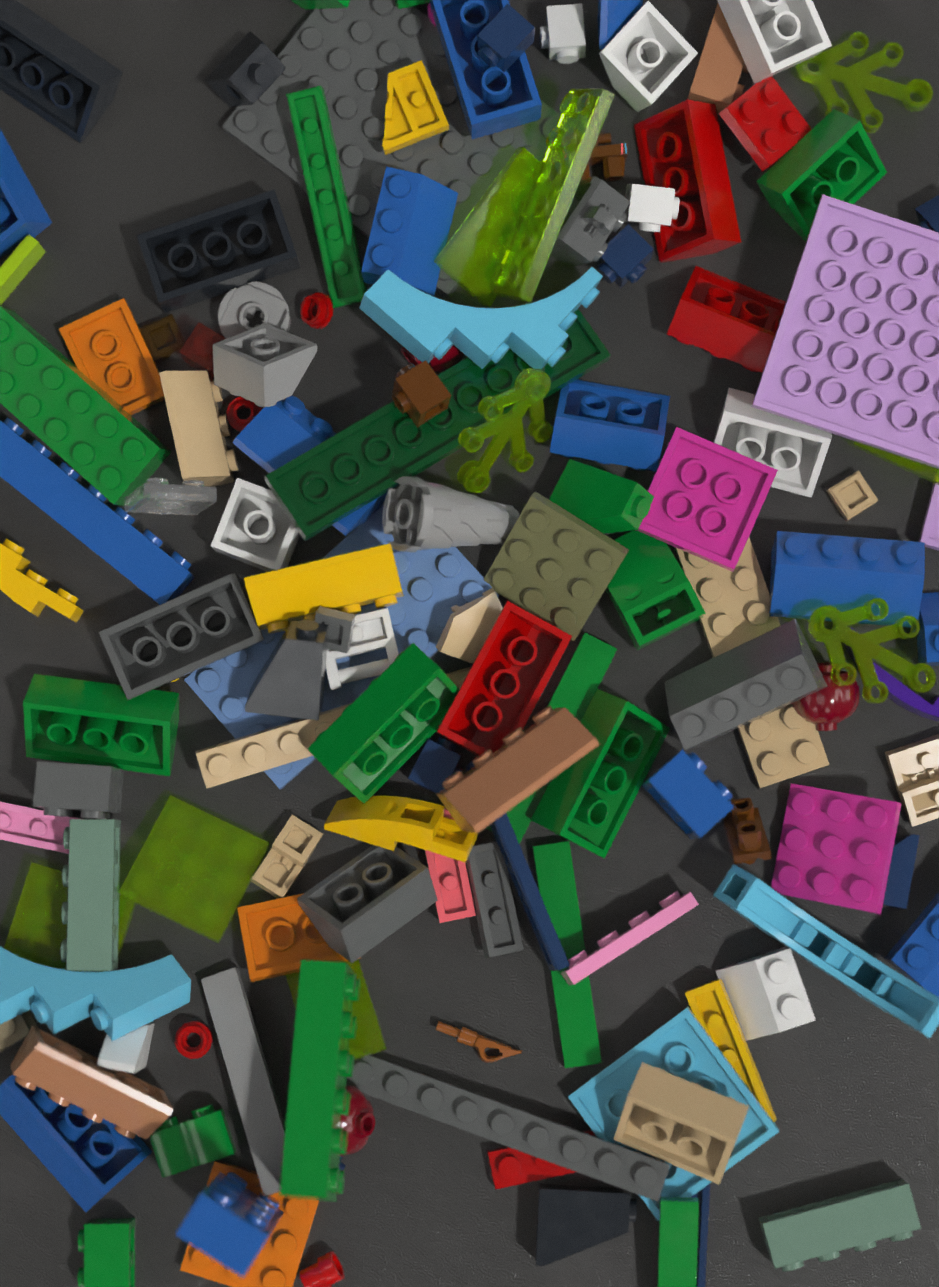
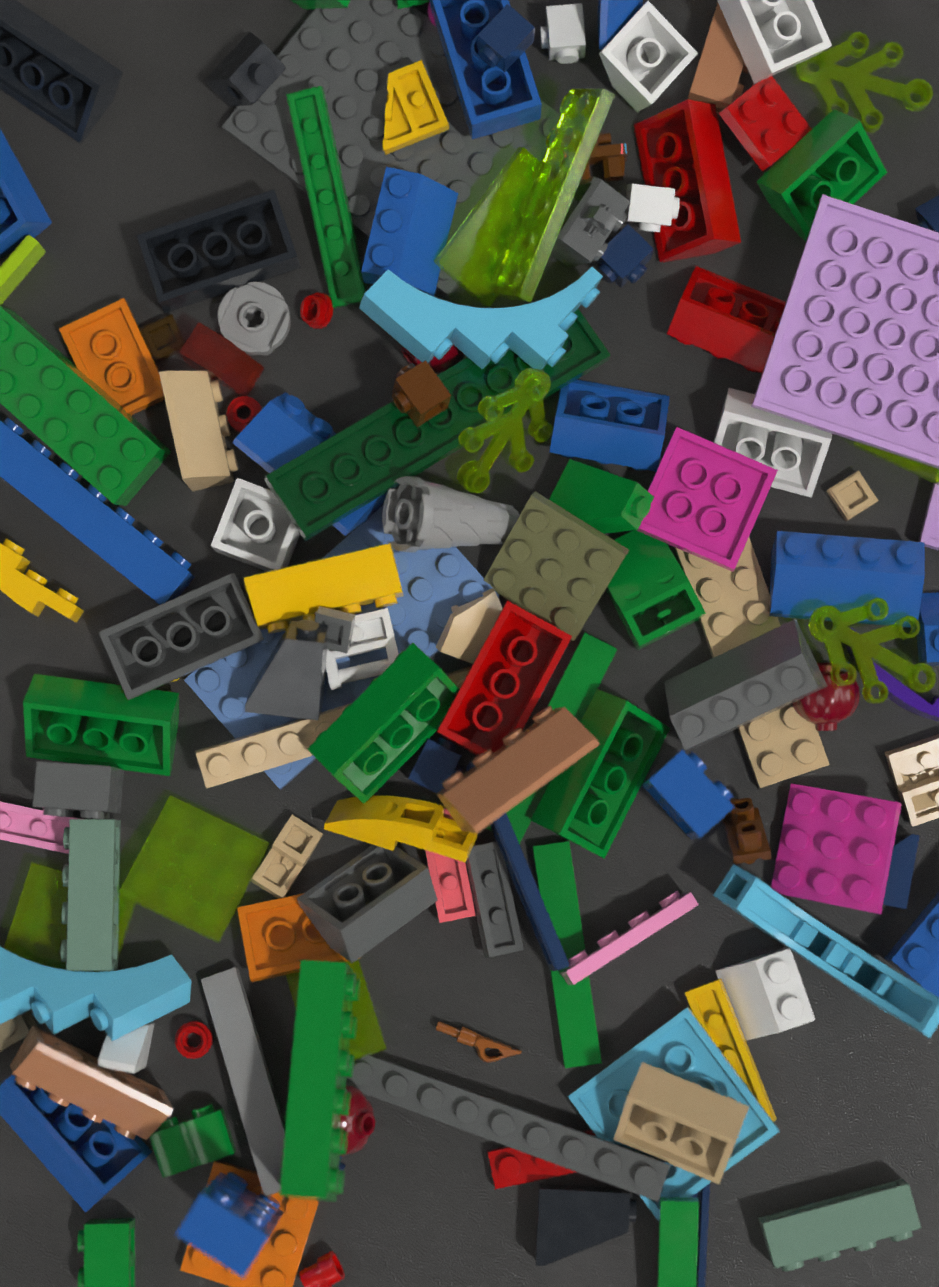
clear plate [125,478,217,516] -> none
light grey slope [213,323,317,407] -> none

